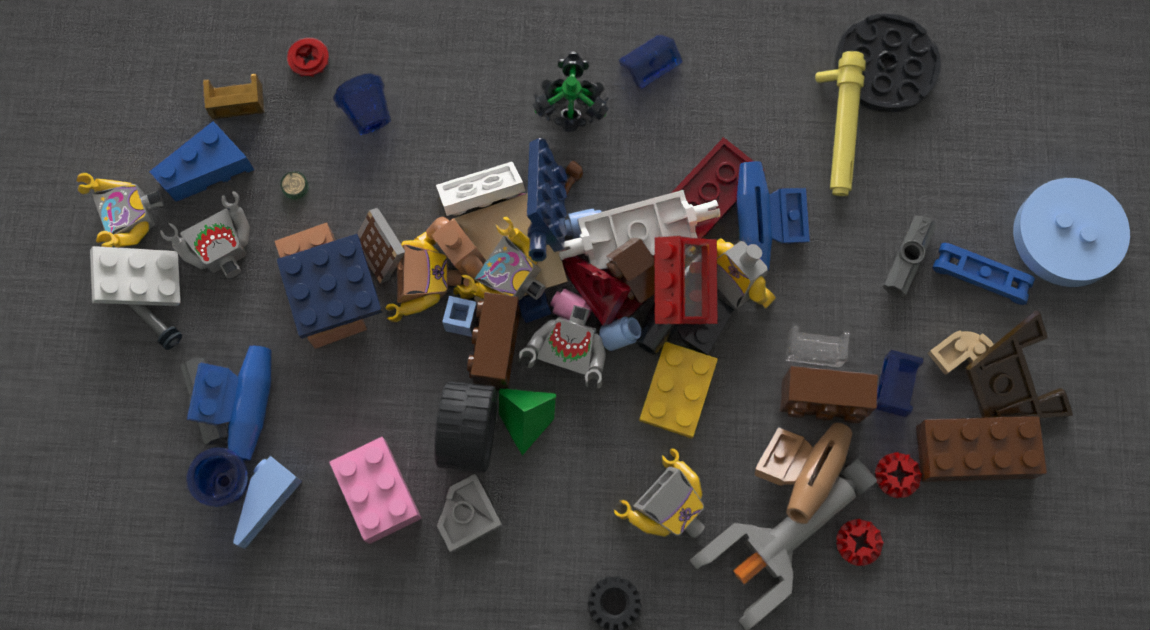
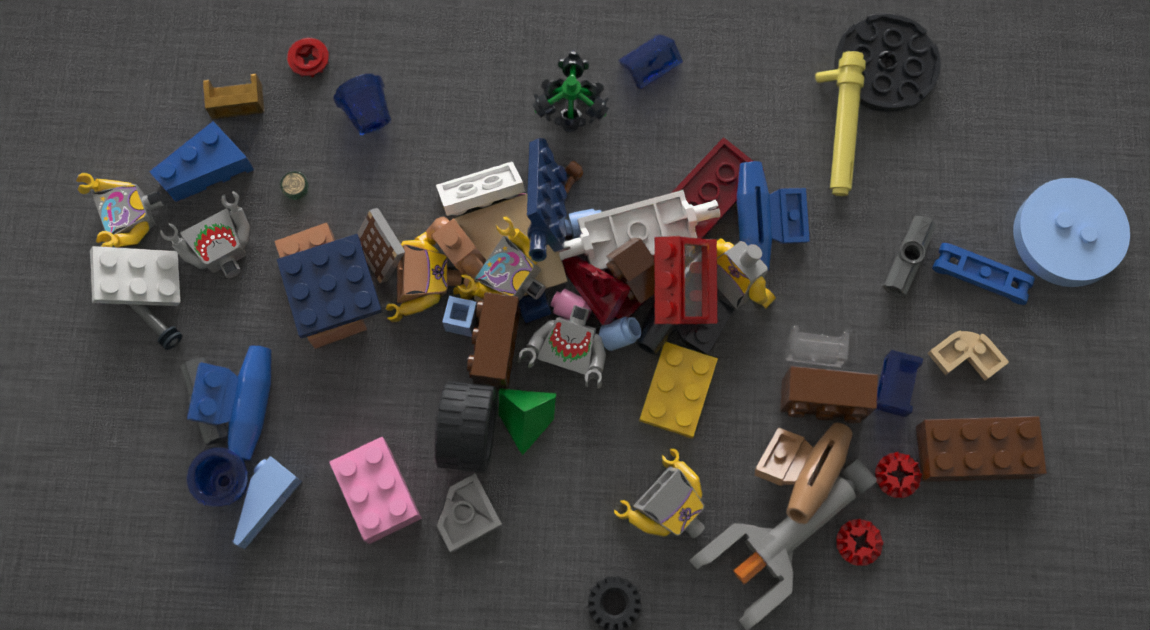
dark brown wing [965,311,1074,418] -> none

